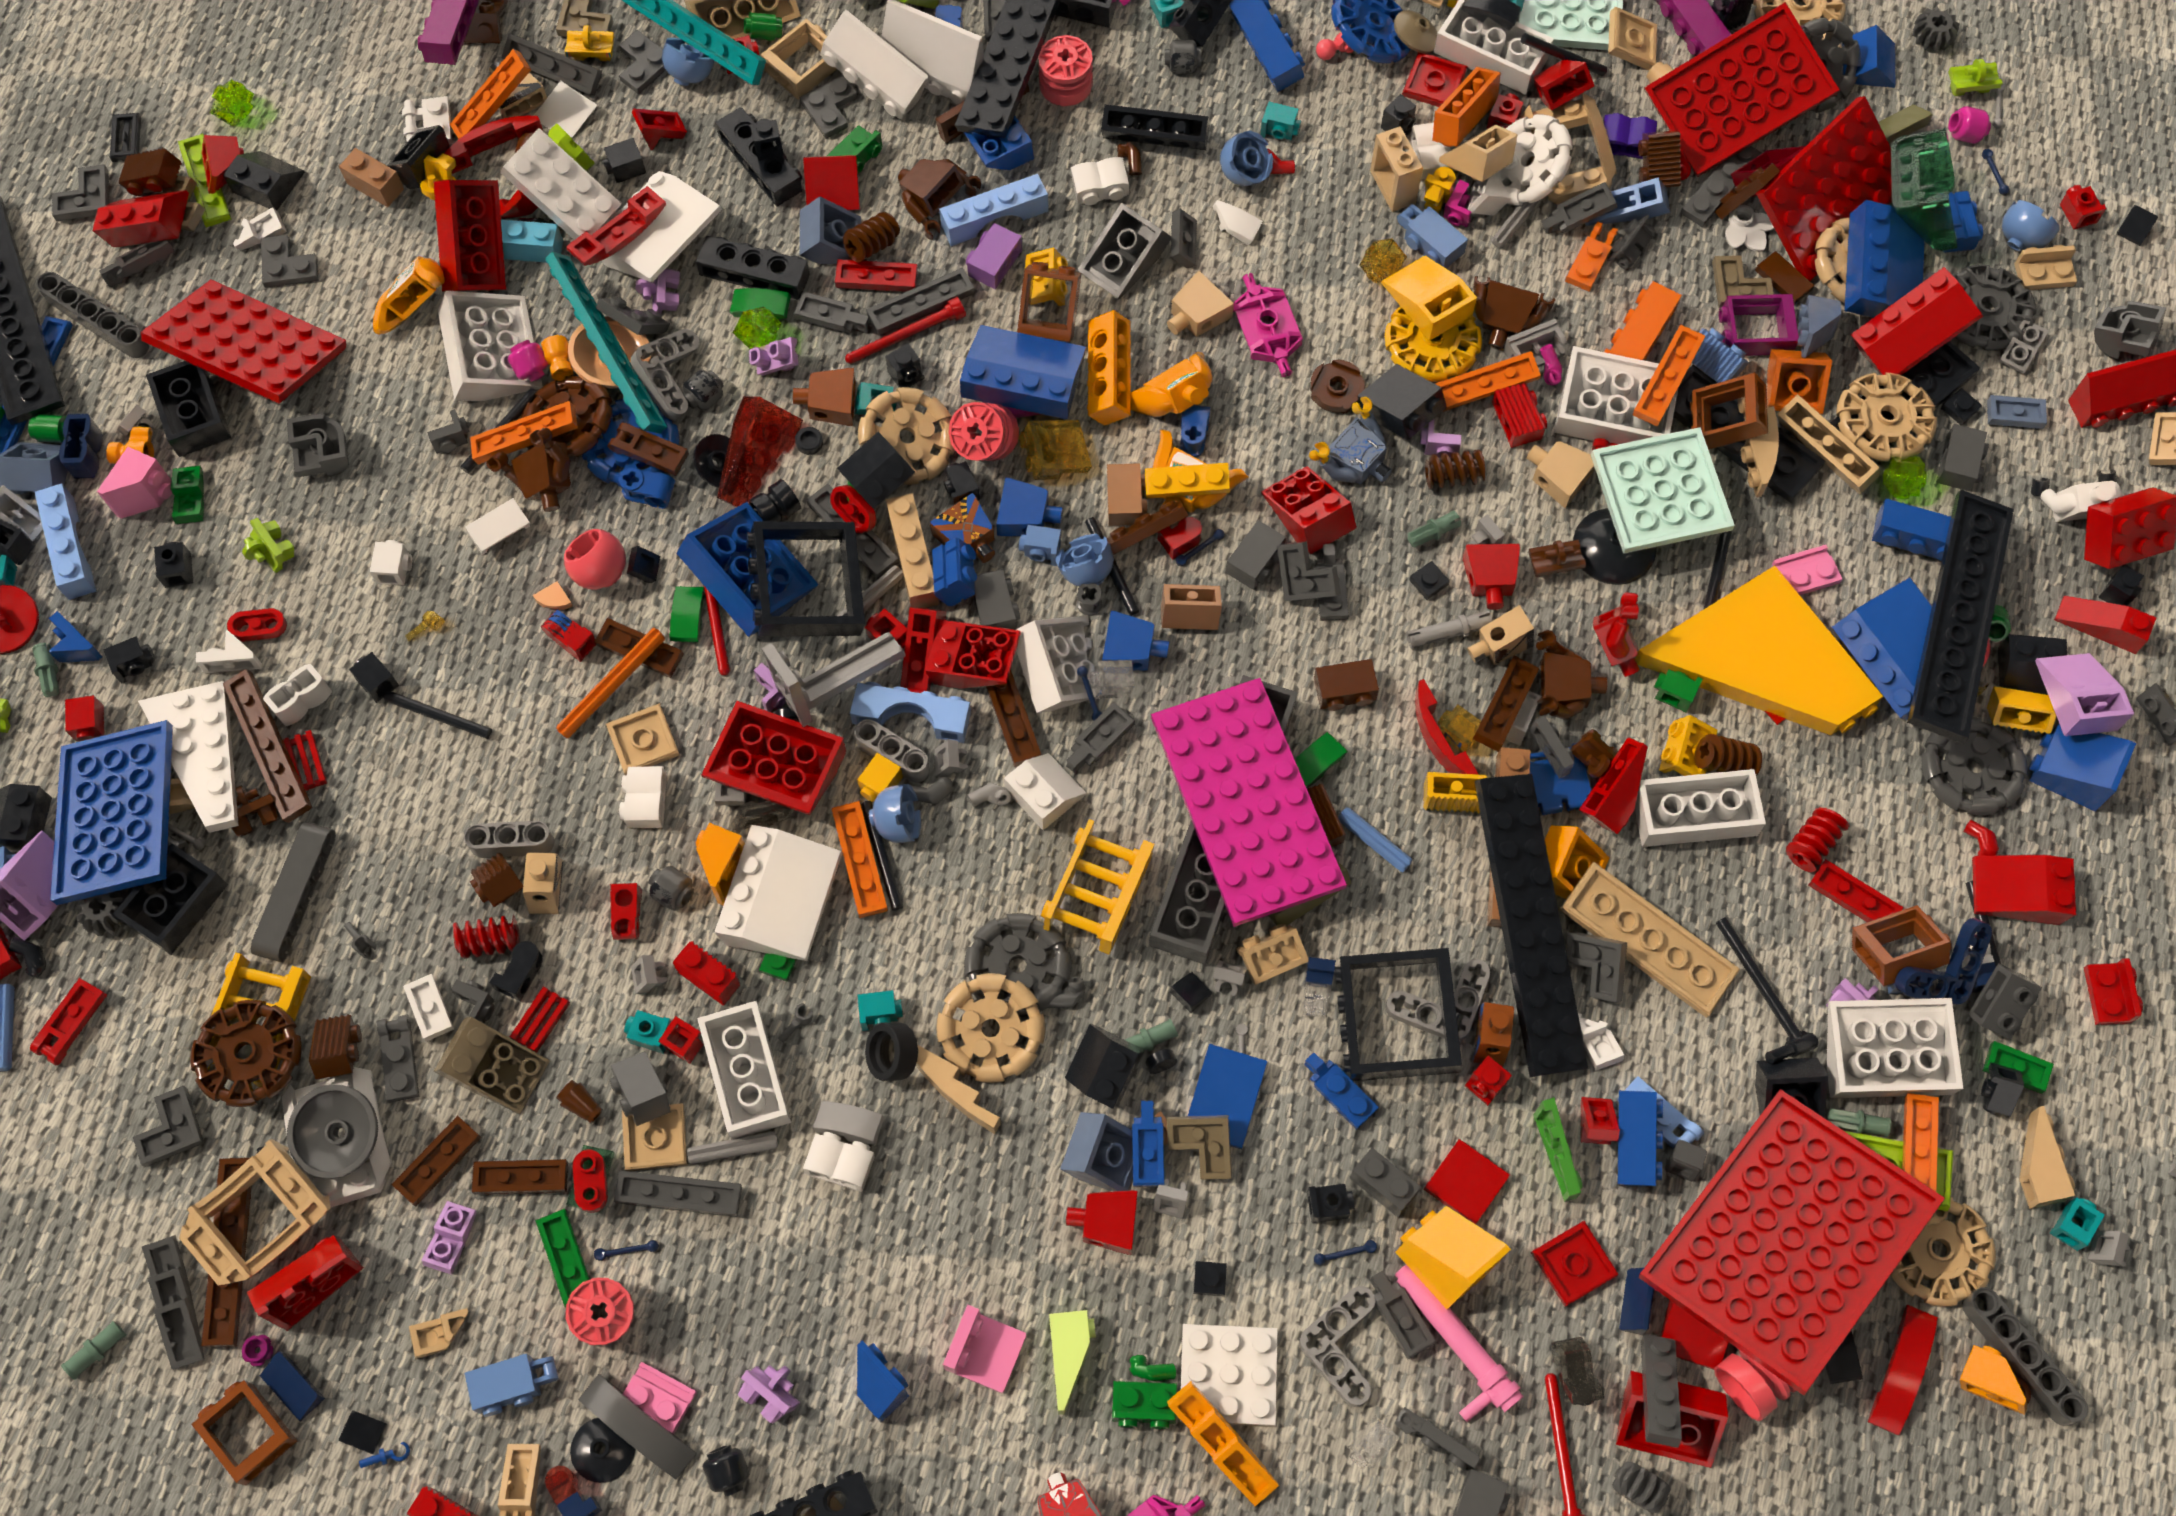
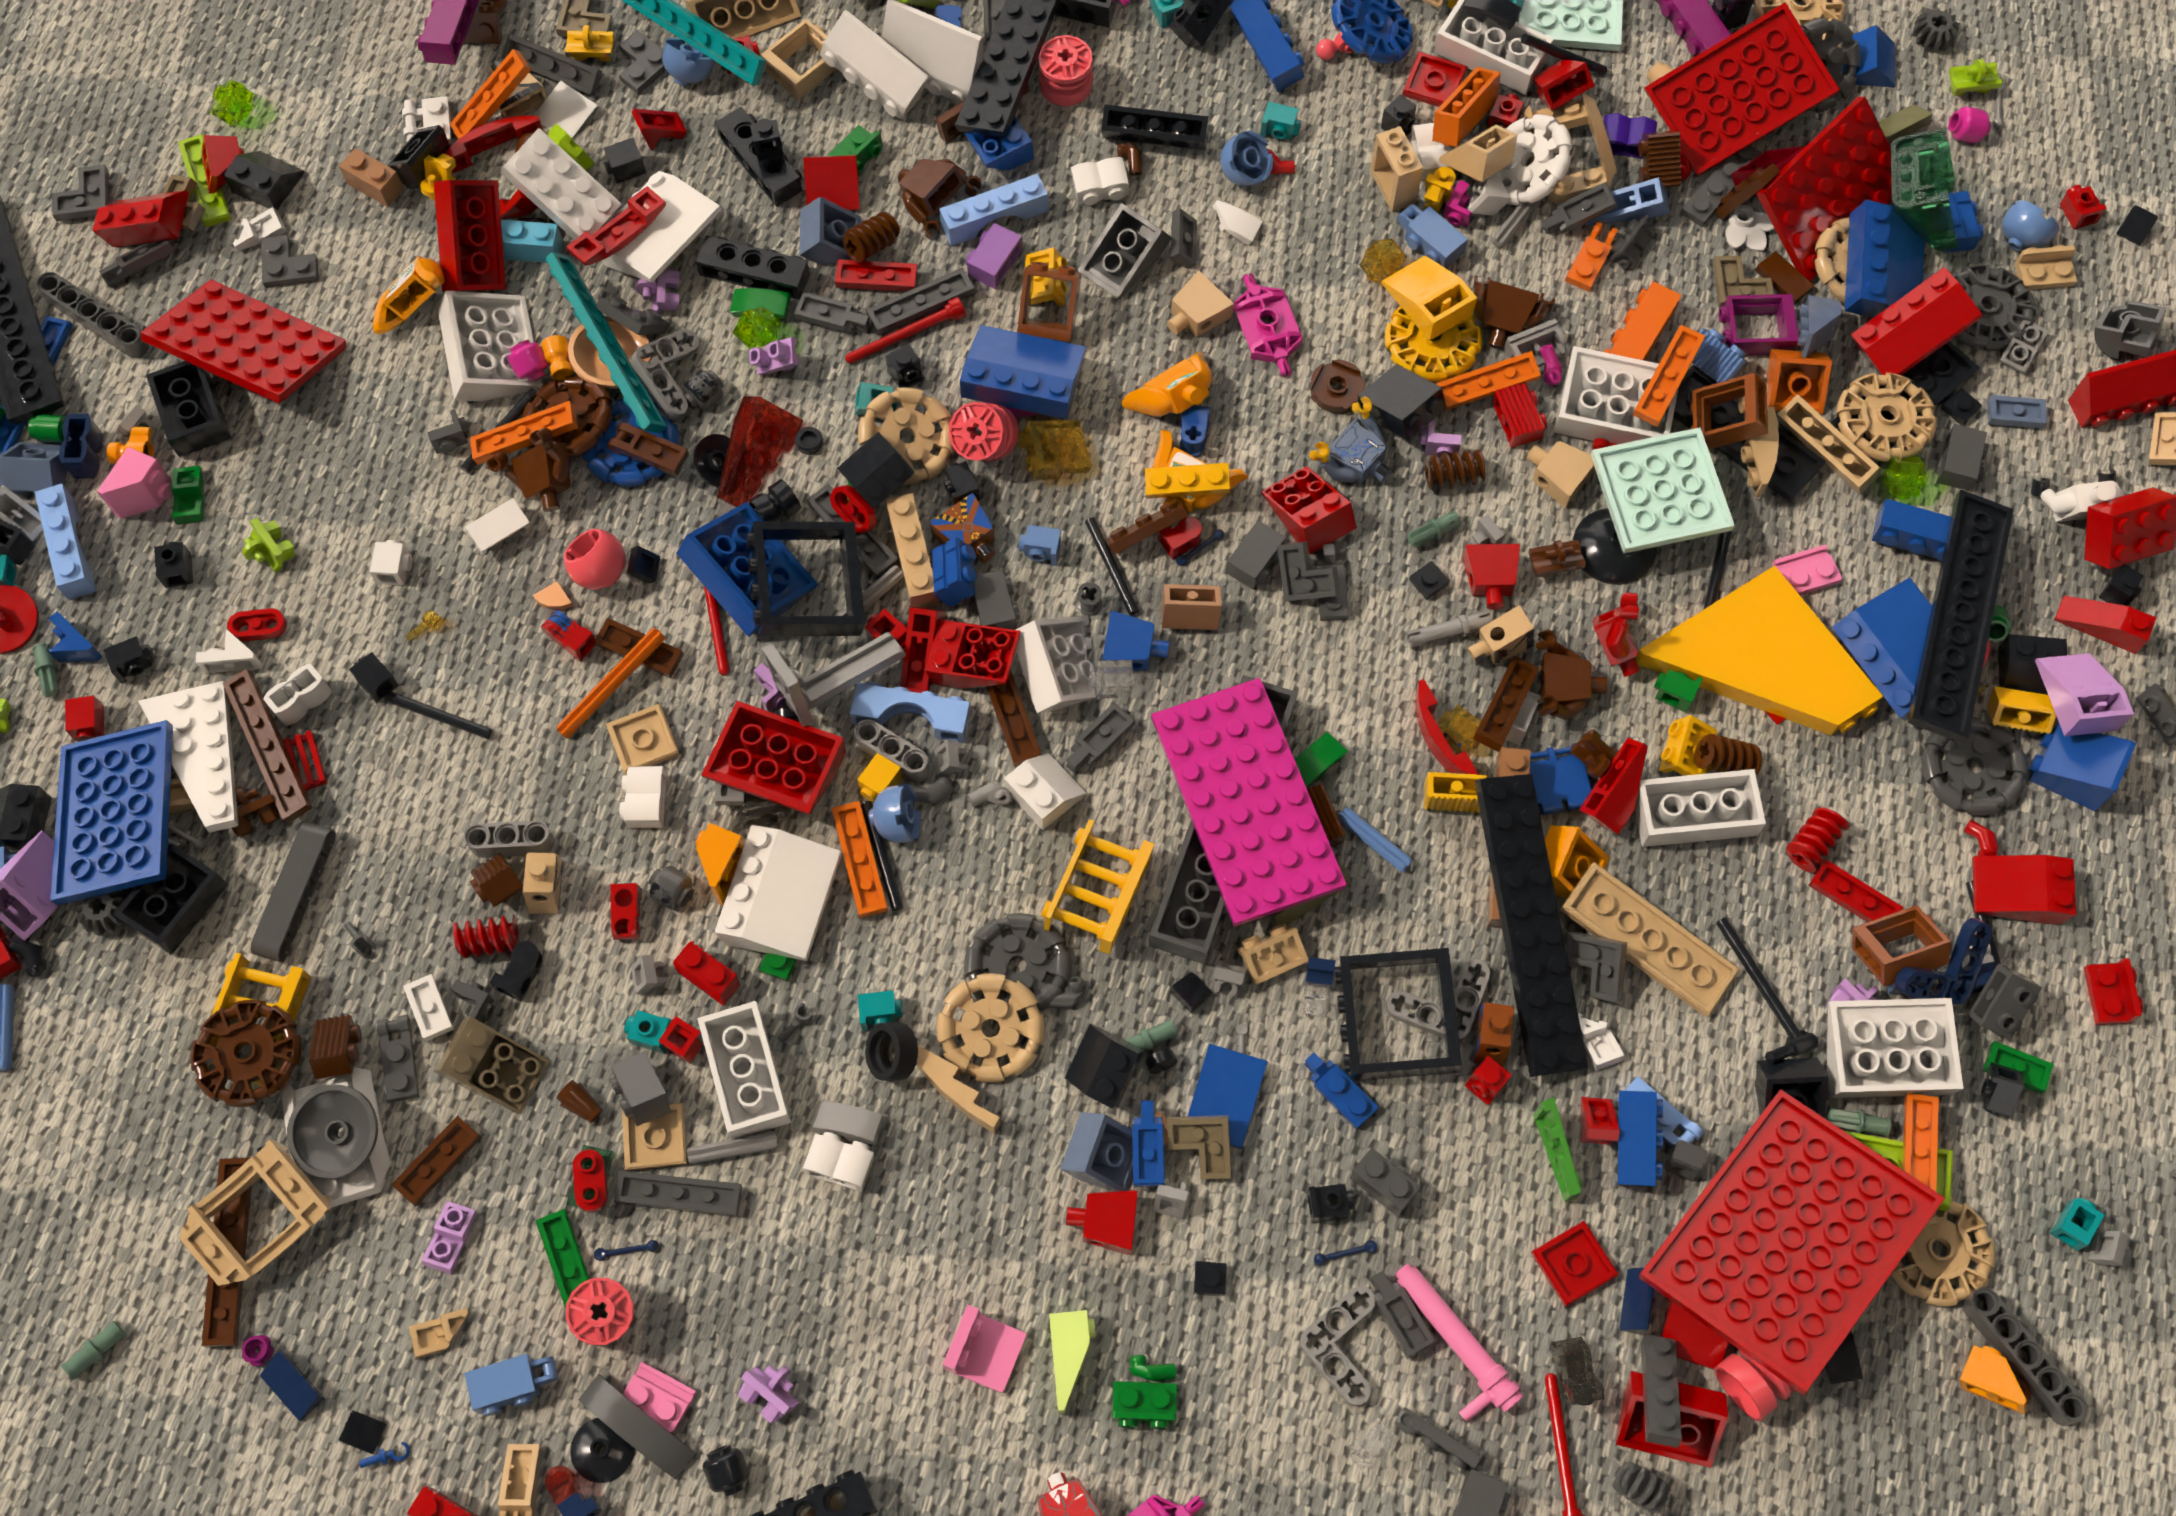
red plate [30,978,107,1066] -> none
black tile [110,113,141,162] -> none
reddish brown brick [119,148,182,196] -> none
dark grey plate [133,1086,204,1167] -> none
dark grey slope [142,1235,205,1370] -> none
dark orange window [191,1380,297,1486] -> none
red wedge [247,1235,364,1331] -> none
dark grey brick [287,414,349,478] -> none
reddish brown plate [472,1159,568,1195] -> none
red tile [509,986,570,1053] -> none
blue piece [618,468,675,509] -> none
green slope [669,586,705,642] -> none
green brick [744,12,782,41] -> none
dark orange torso [793,368,856,426] -> none
dark grey plate [799,75,858,139] -> none
blue slope [857,1340,909,1423] -> none
blue torso [996,477,1063,536] -> none
medium blue cylinder [1056,534,1114,586] -> none
dark blue hinge [1077,666,1102,721] -> none
light orange brick [1087,310,1131,425] -> none
medium nougat brick [1107,463,1147,526] -> none
dark grey head [1165,40,1201,74] -> none
light orange slope [1167,1381,1279,1506] -> none
white plate [1180,1324,1277,1427] -> none
reddish brown brick [1314,659,1379,711] -> none
dark tan dish [1394,10,1437,54] -> none
yellow slope [1395,1206,1511,1309] -> none
red tile [1423,1139,1510,1225] -> none
dark grey plate [1530,715,1574,779] -> none
tan tile [1608,6,1657,70] -> none
red slope [1868,1304,1938,1435] -> none
dark blue hinge [1982,149,2009,195] -> none
tan slope [2019,1106,2075,1209] -> none

